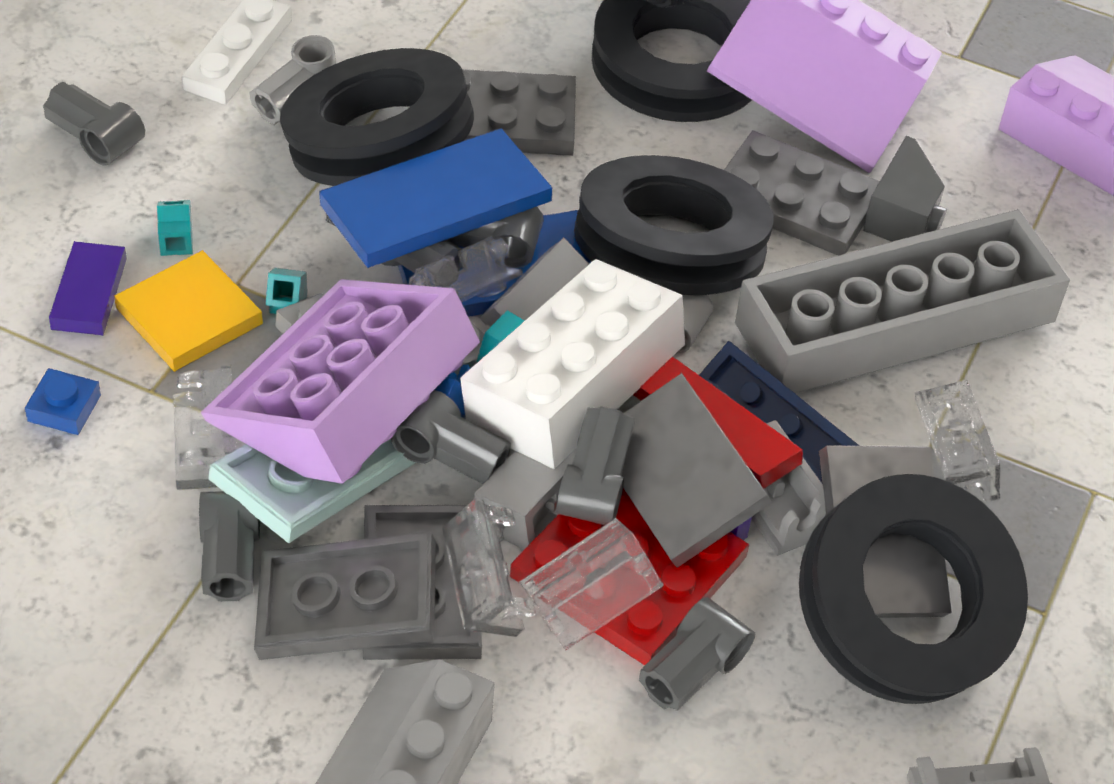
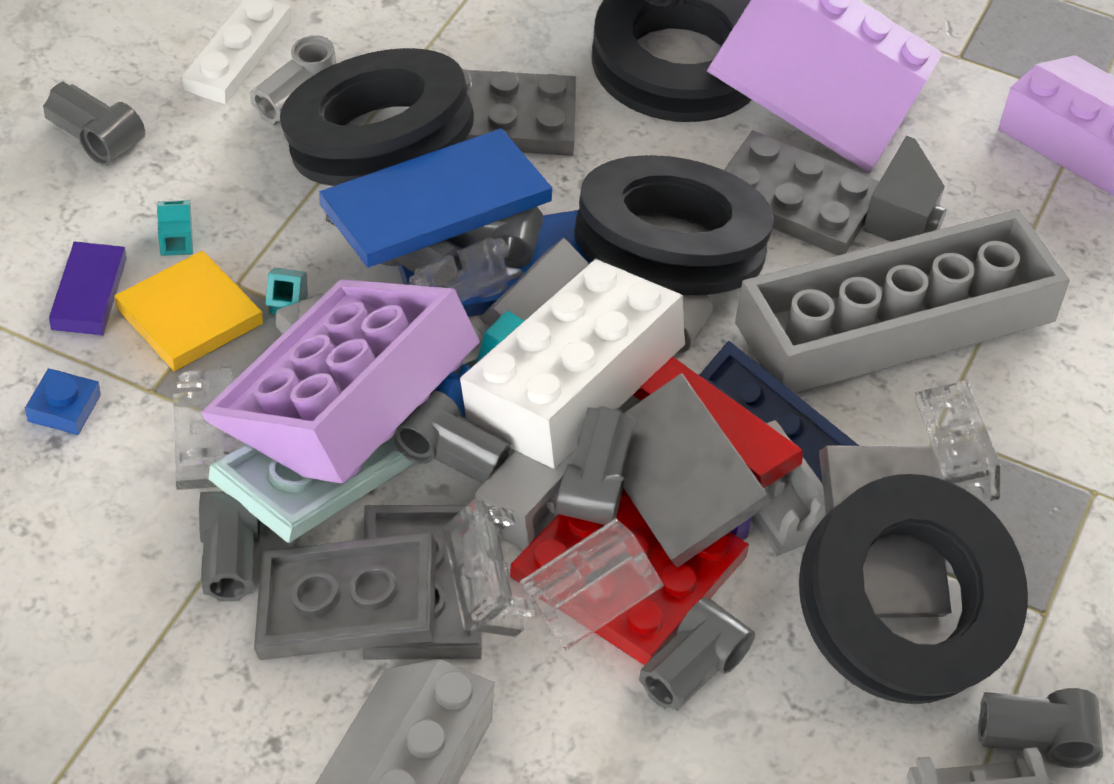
none -> dark grey piece [978,688,1103,768]

